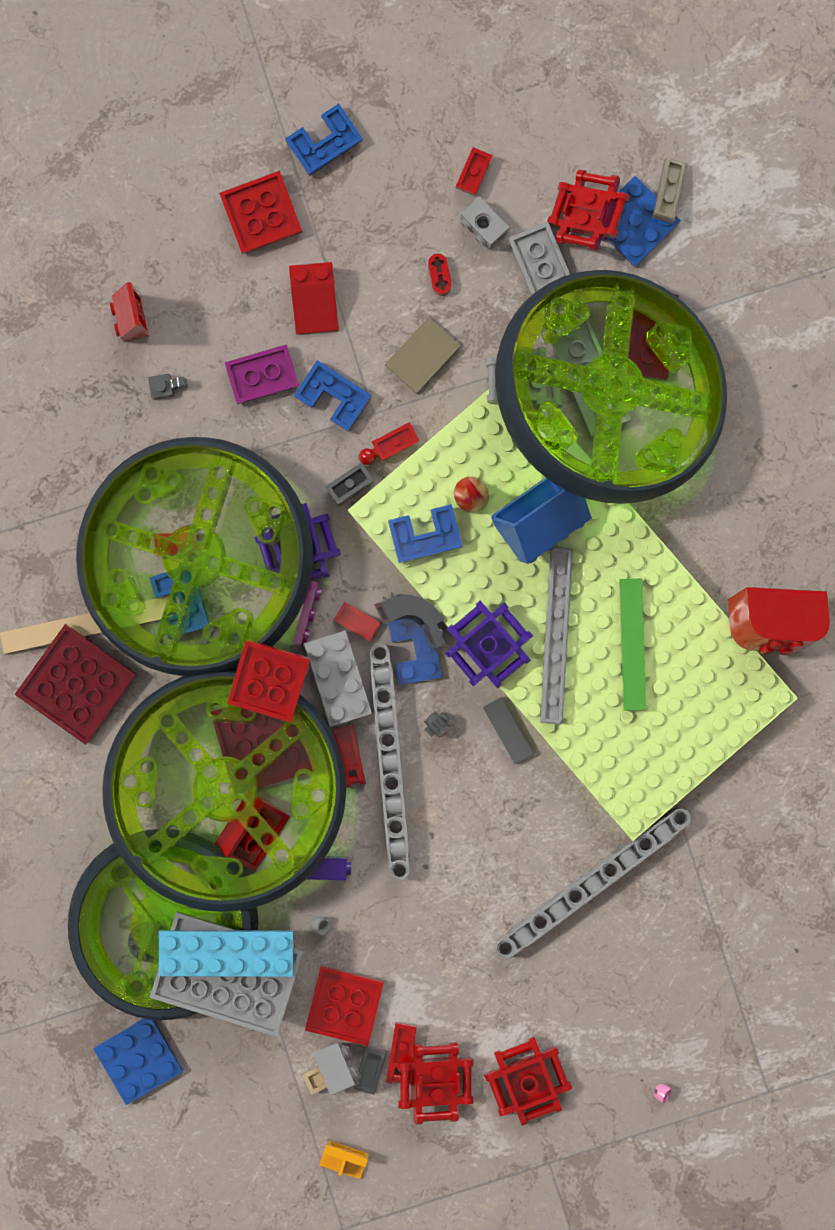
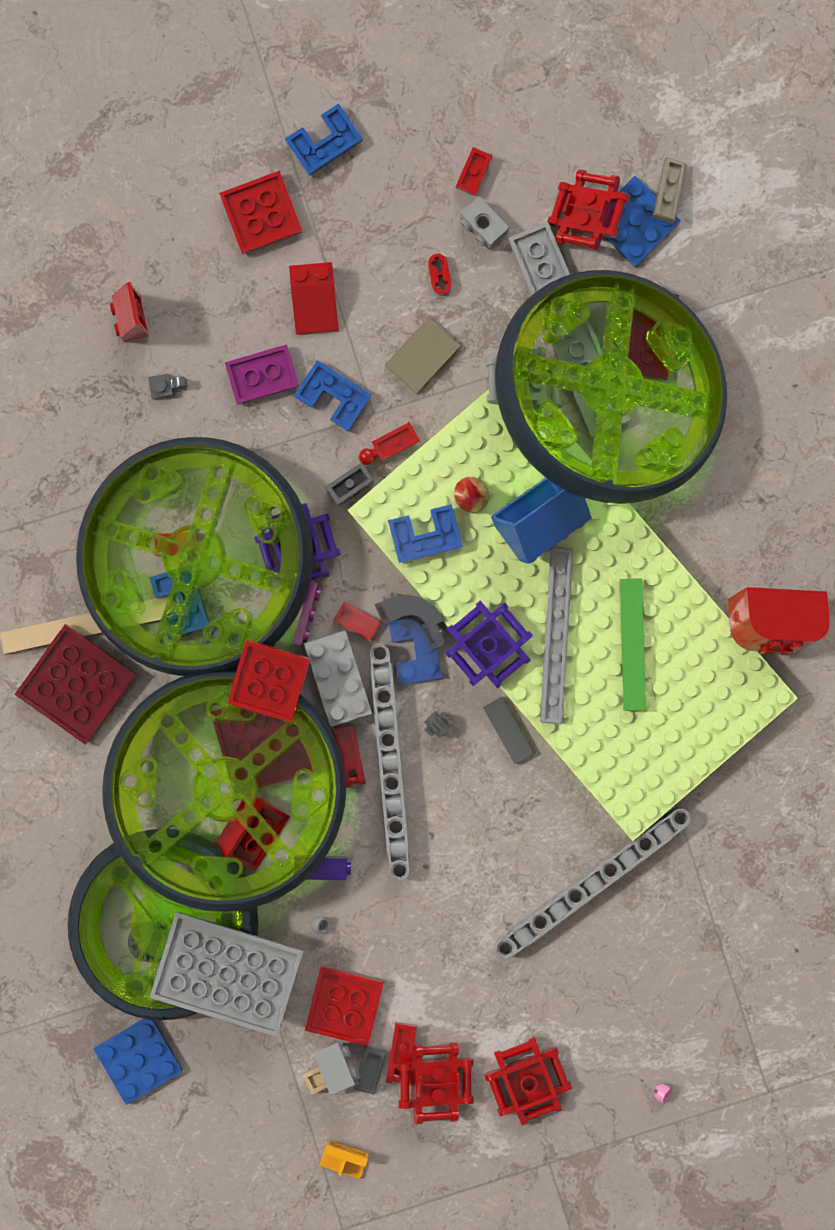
medium azure plate [159,930,293,977] -> none

